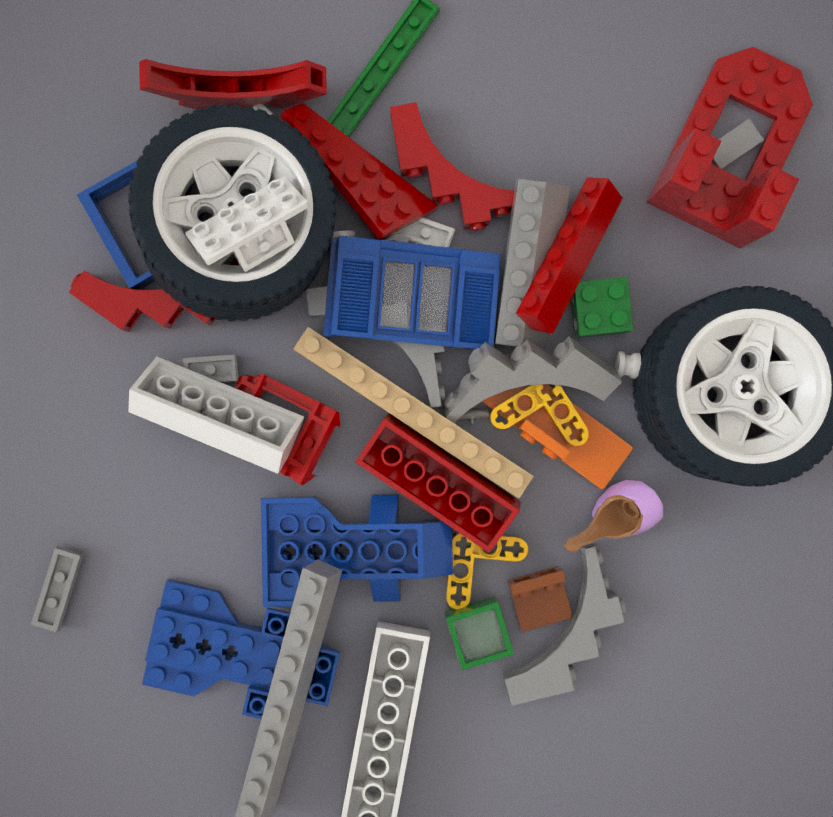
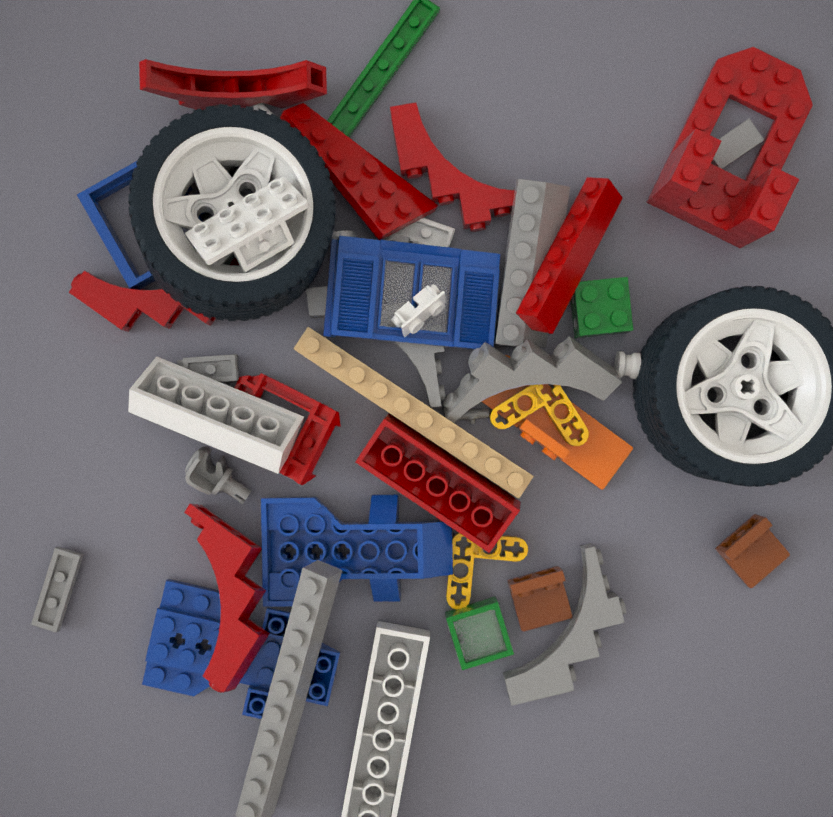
hat [564,480,663,553] -> none
none -> red arch [184,504,270,693]
none -> light grey piece [185,446,252,504]
none -> white hinge [391,284,446,337]
none -> dark orange bracket [715,514,790,588]

